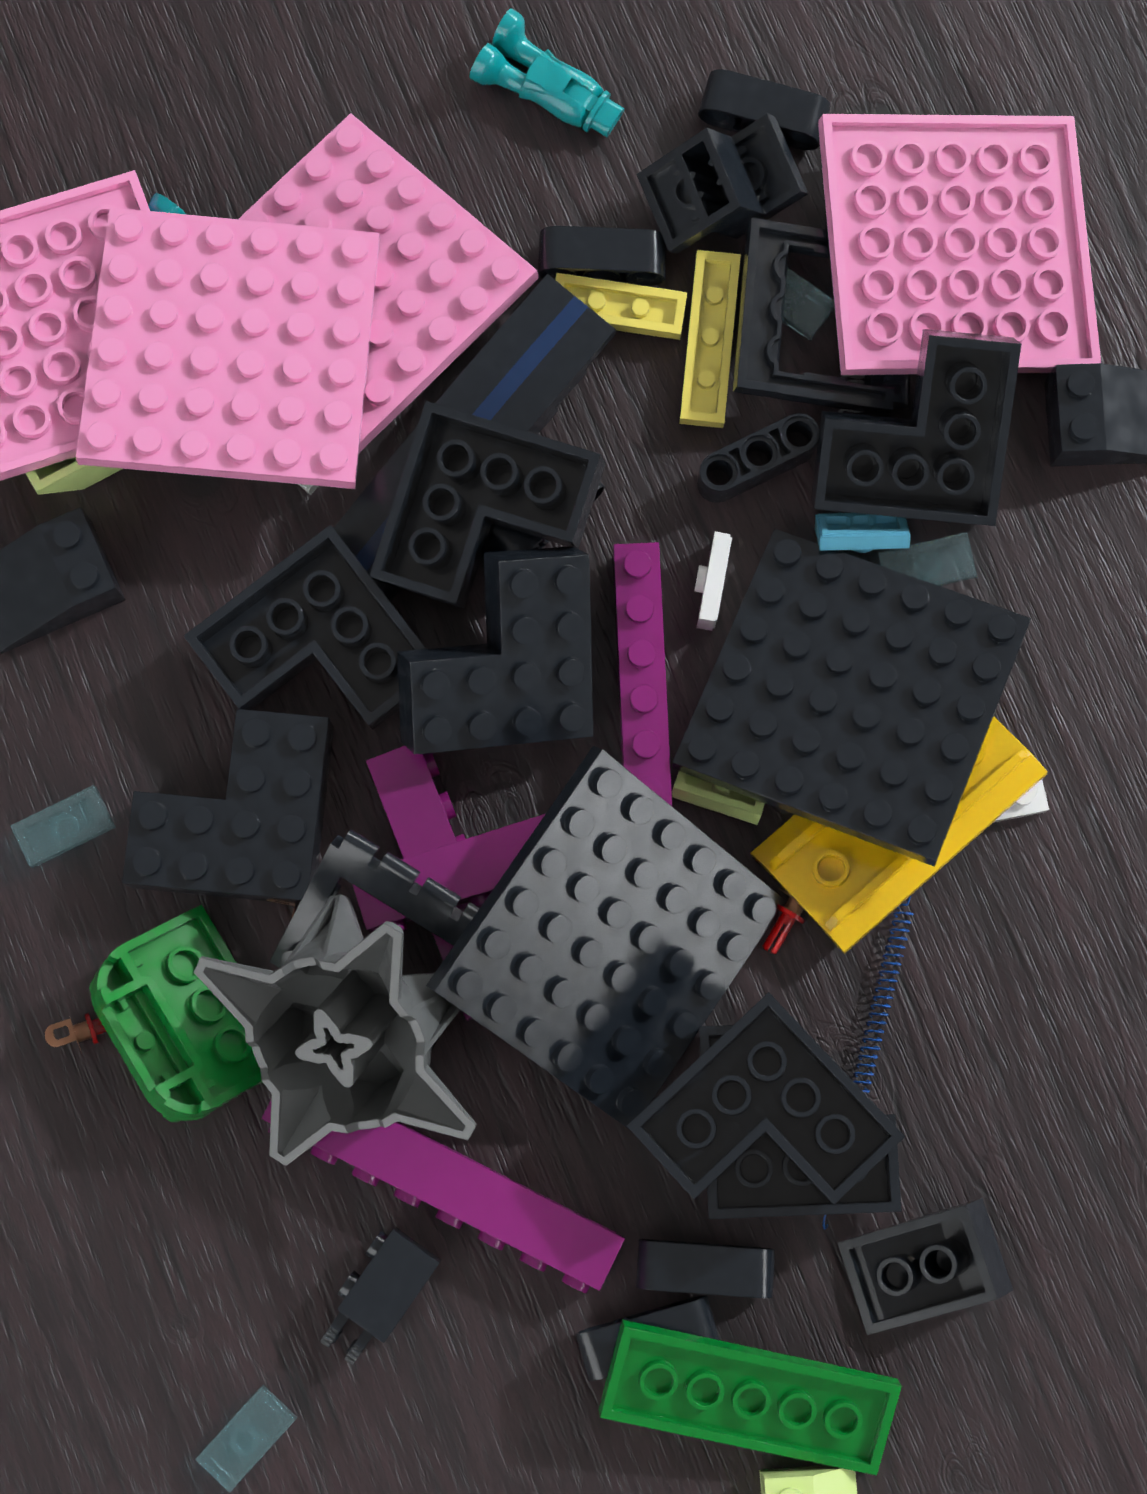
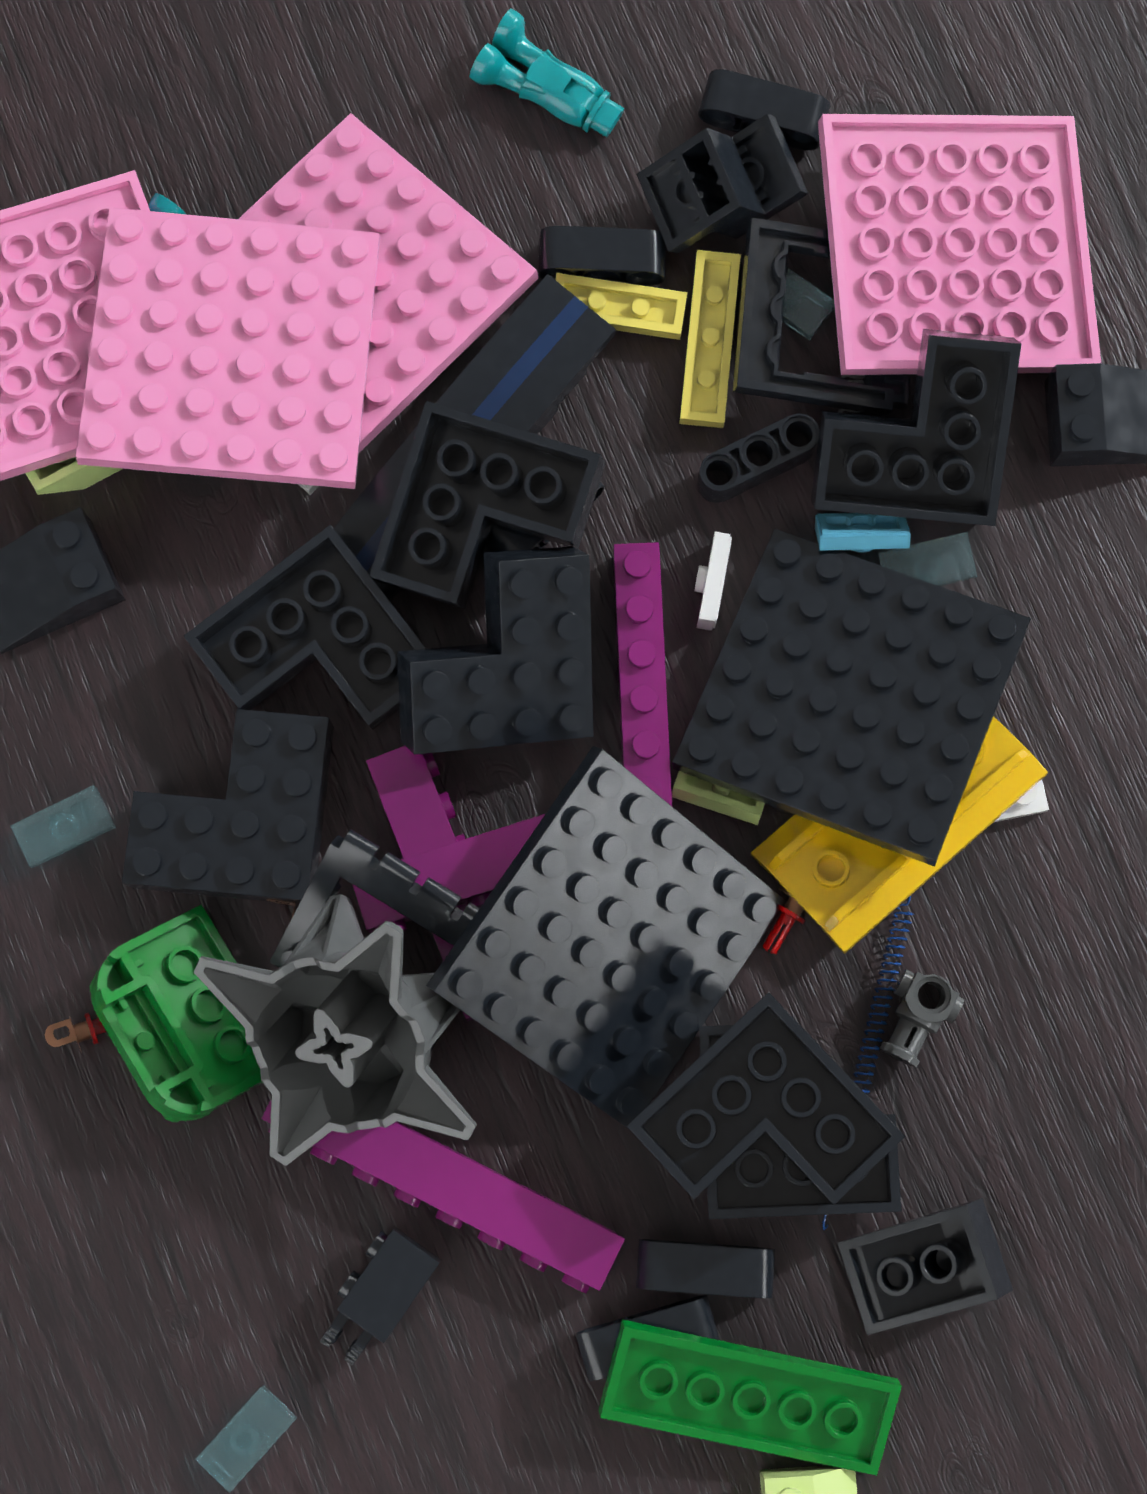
none -> dark grey connector [879,969,964,1068]

